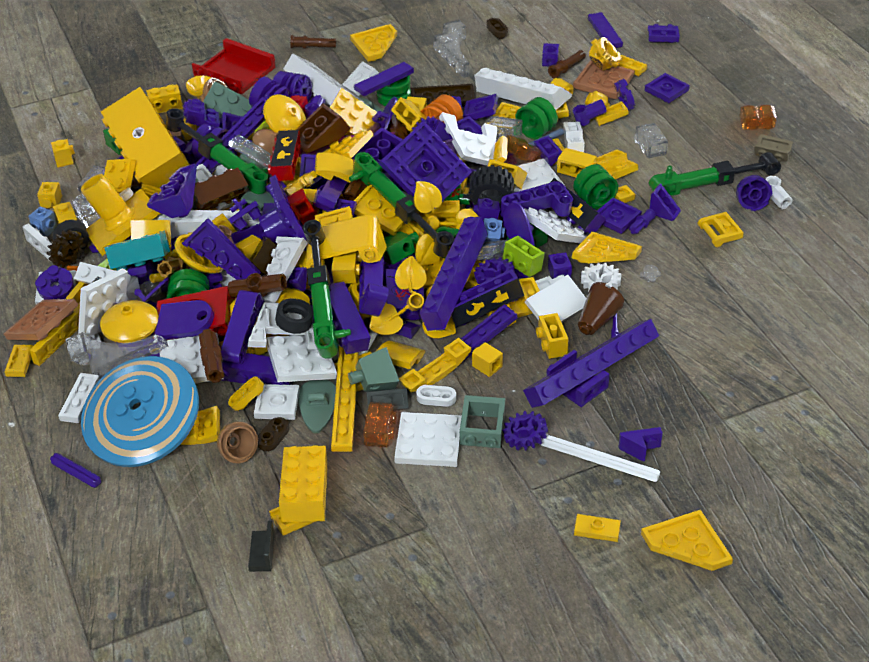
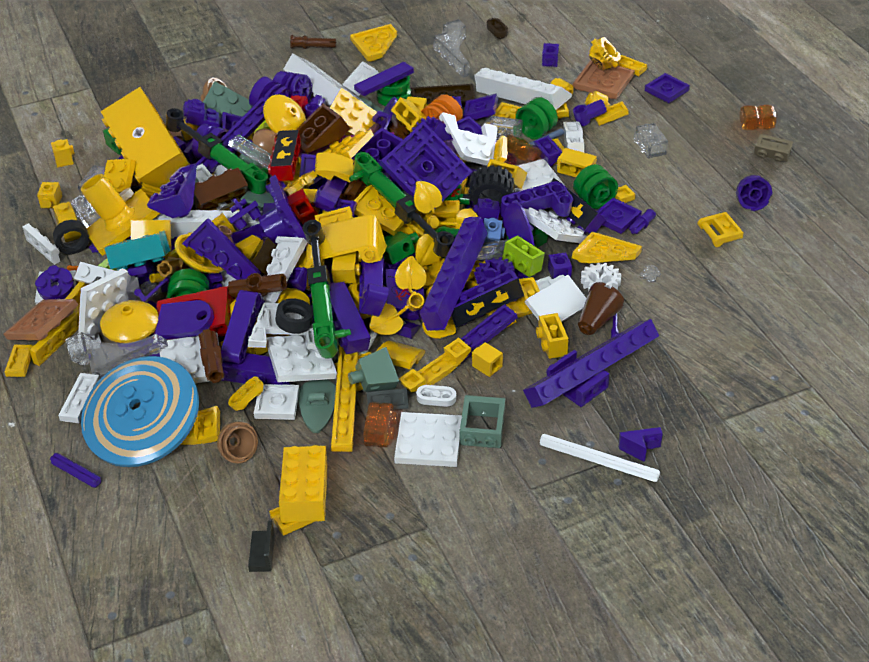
medium blue brick [29,206,57,237] -> none
dark brown gear [47,230,85,268] -> none
yellow brick [146,84,183,113] -> none
yellow piece [186,76,211,99] -> none
red panel [192,38,276,94] -> none
dark brown plate [257,417,289,451] -> none
dark purple gear [502,411,548,451] -> none
reddish brown pin [548,50,586,79] -> none
yellow plate [574,514,621,542] -> none
dark purple tile [588,12,623,48] -> none
yellow slope [596,149,638,179] -> none
dark purple plate [614,78,635,111] -> none
yellow plate [641,510,733,571] -> none
dark purple plate [648,24,679,43] -> none
piece [649,152,781,196] -> none
dark purple slope [649,184,681,221] -> none
white piece [766,176,793,209] -> none

